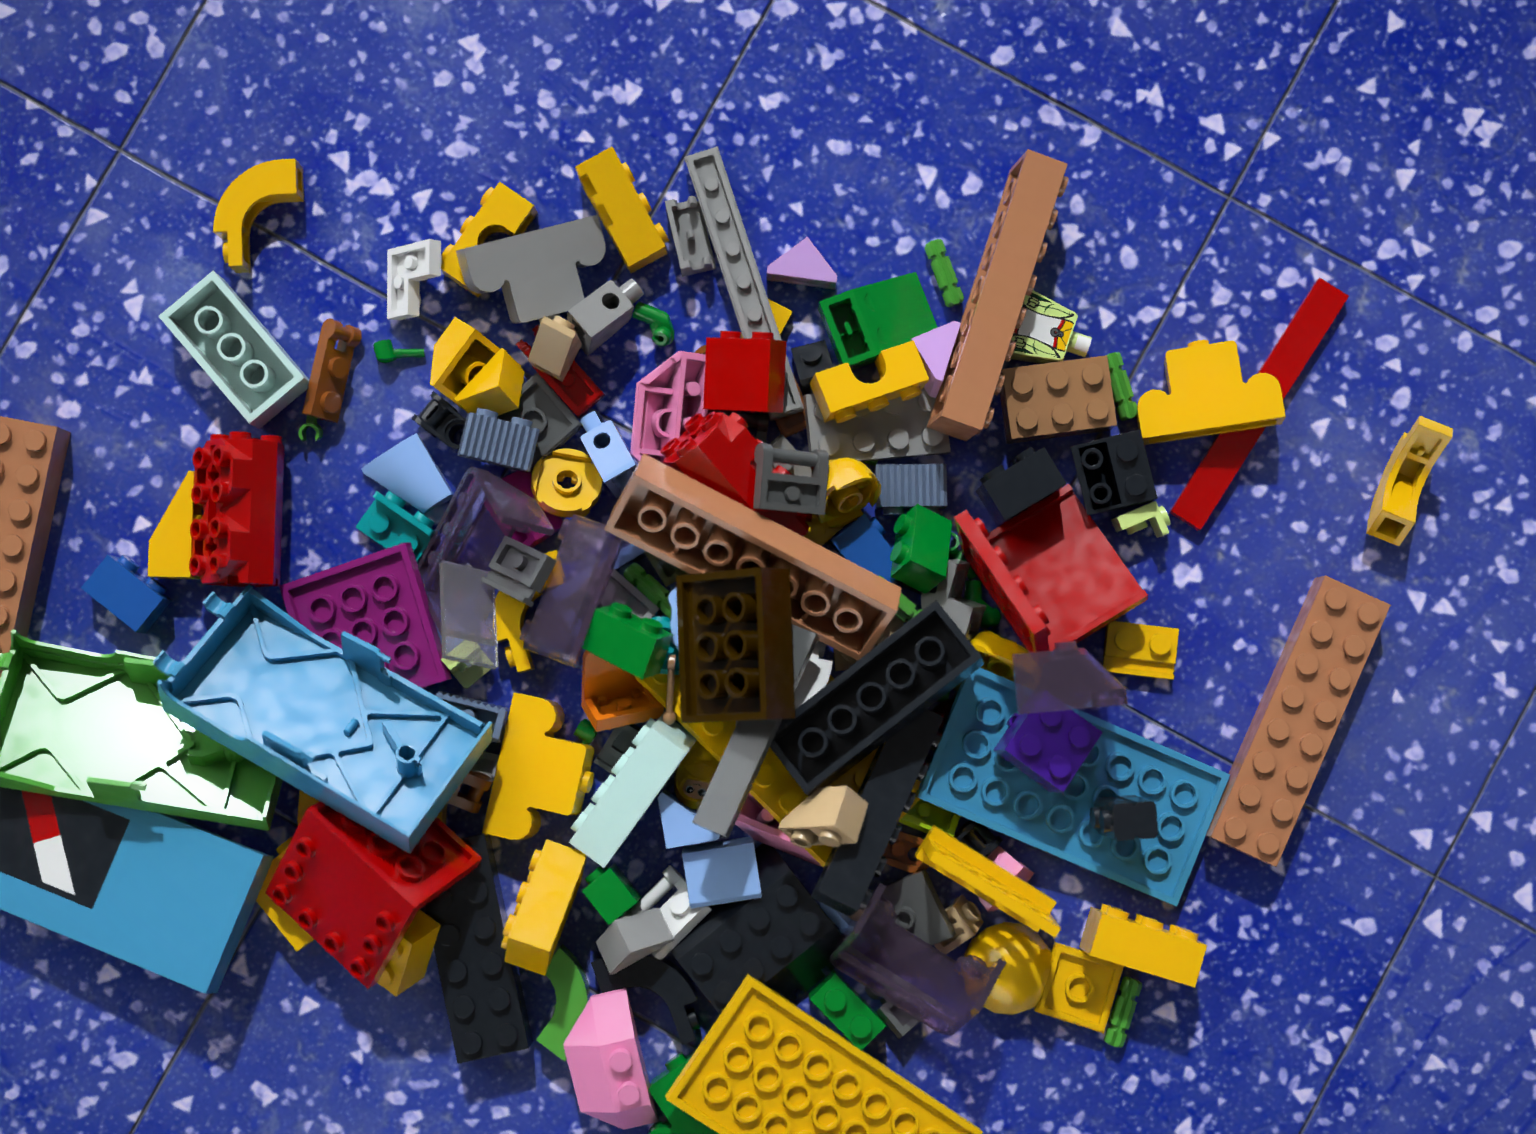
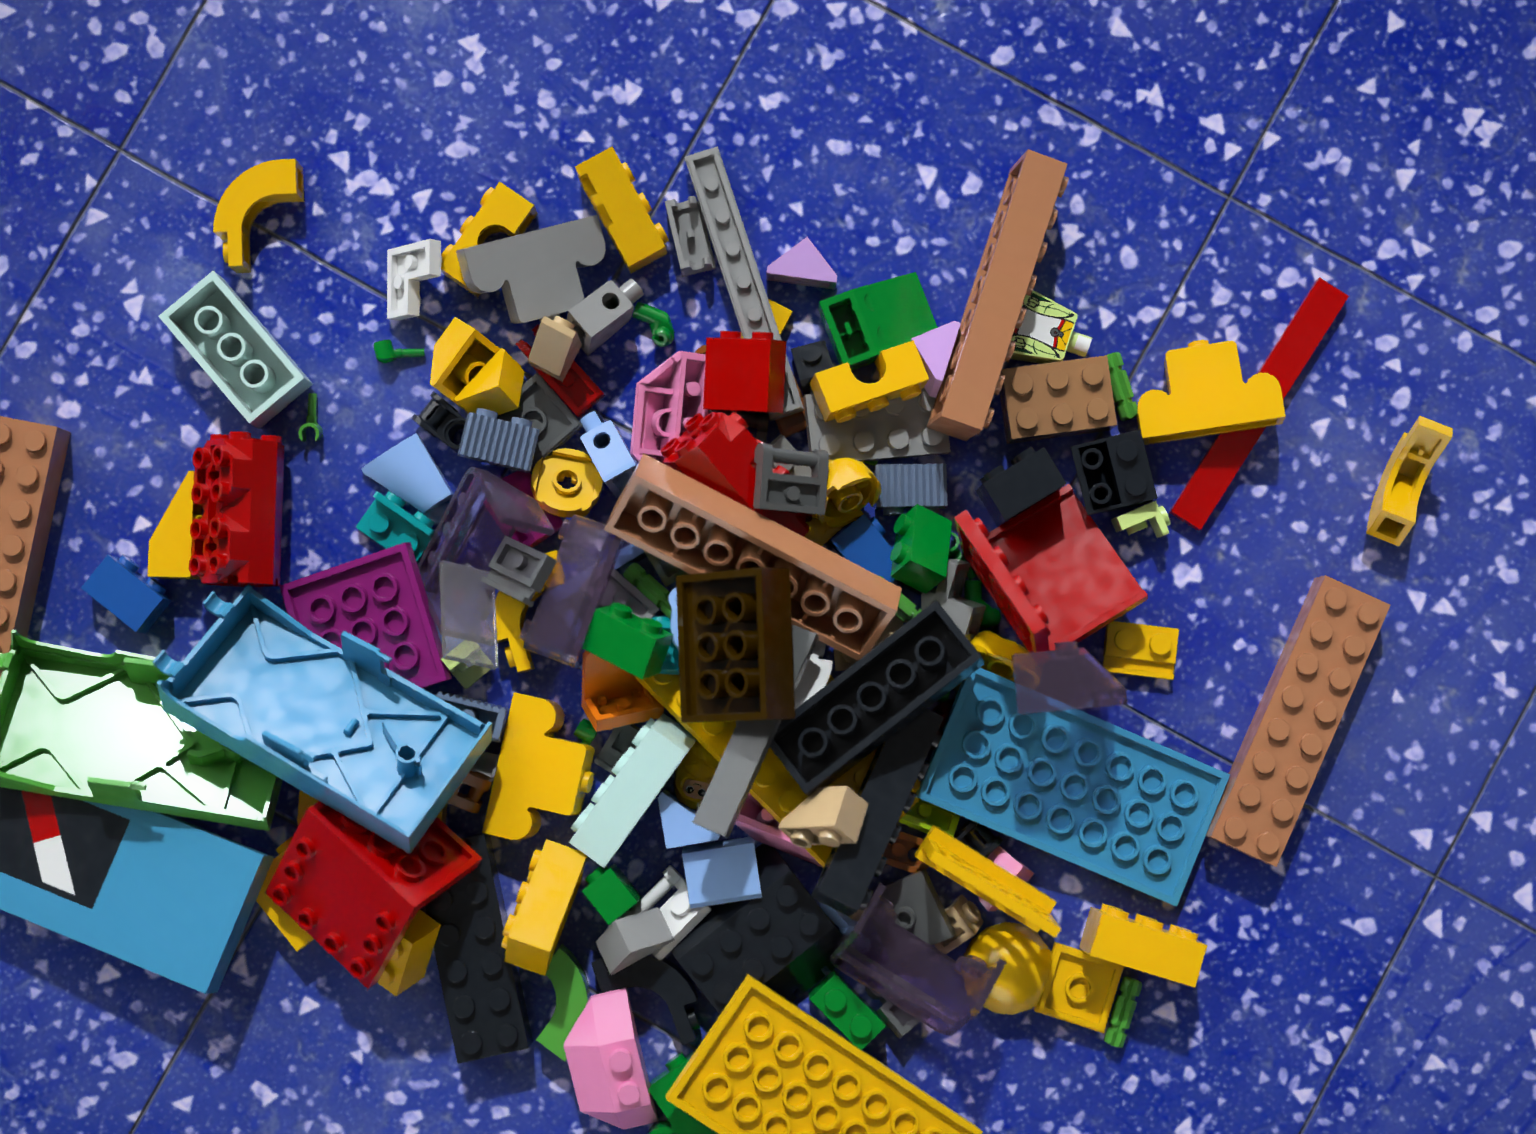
dark orange plate [302,318,362,423] -> none
medium nougat hinge [662,654,676,725] -> none
bright green axle [925,239,964,307] -> none
dark purple brick [993,690,1103,793] -> none
black brick [1090,795,1158,841] -> none

